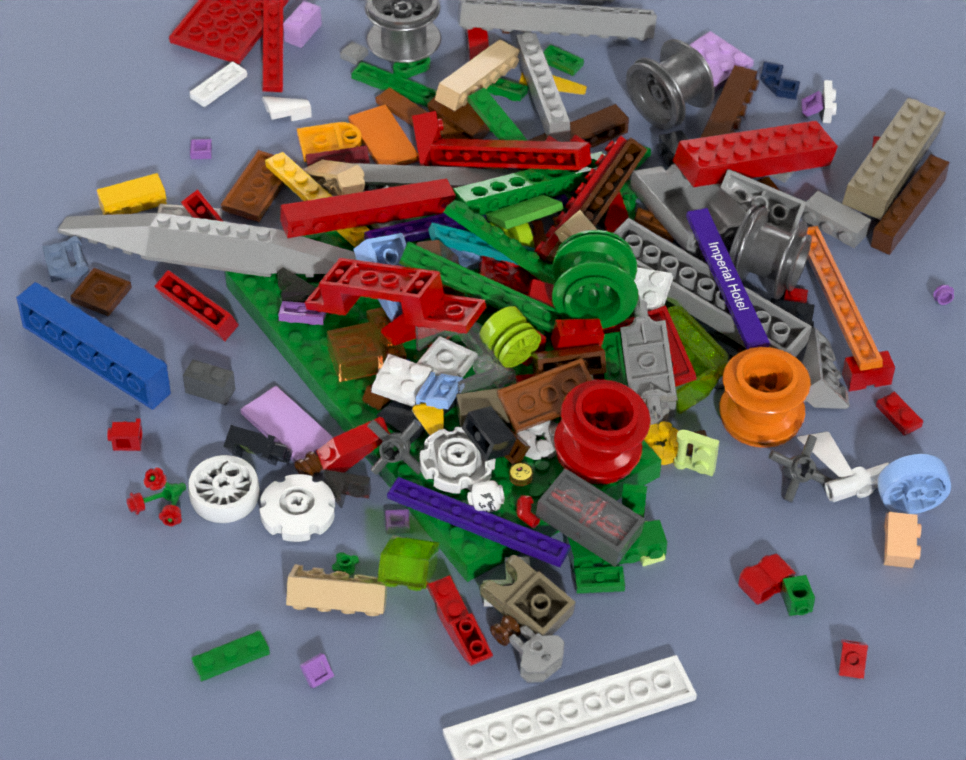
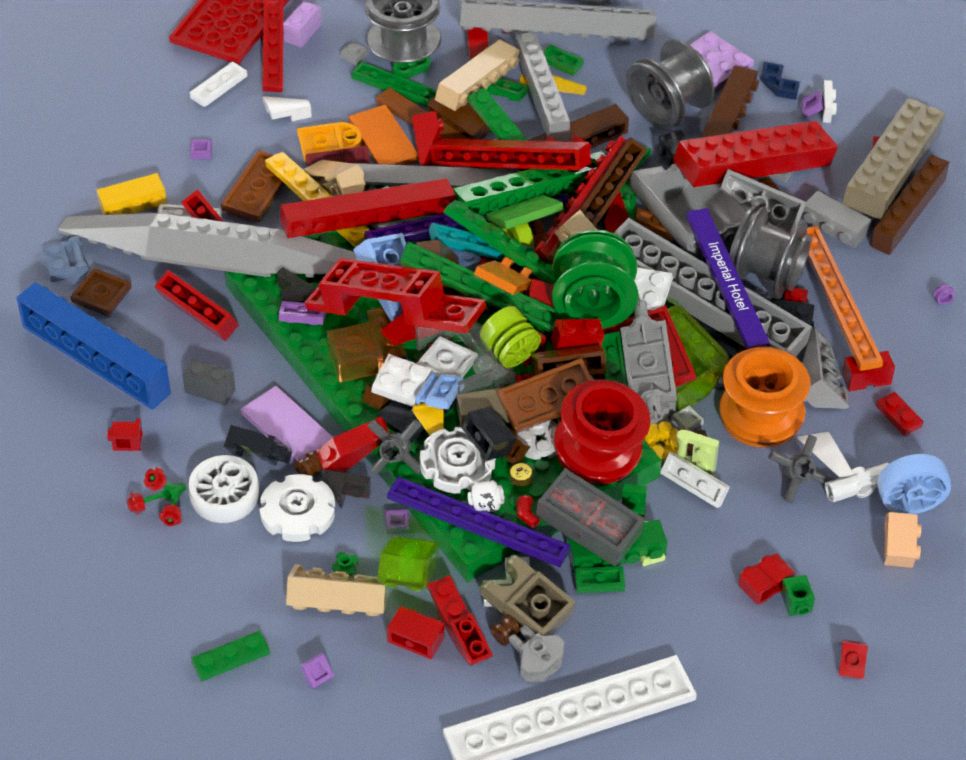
none -> red brick [387,606,445,660]
none -> orange tile [474,257,533,295]
none -> white plate [660,452,730,508]
none -> white tile [671,405,704,431]

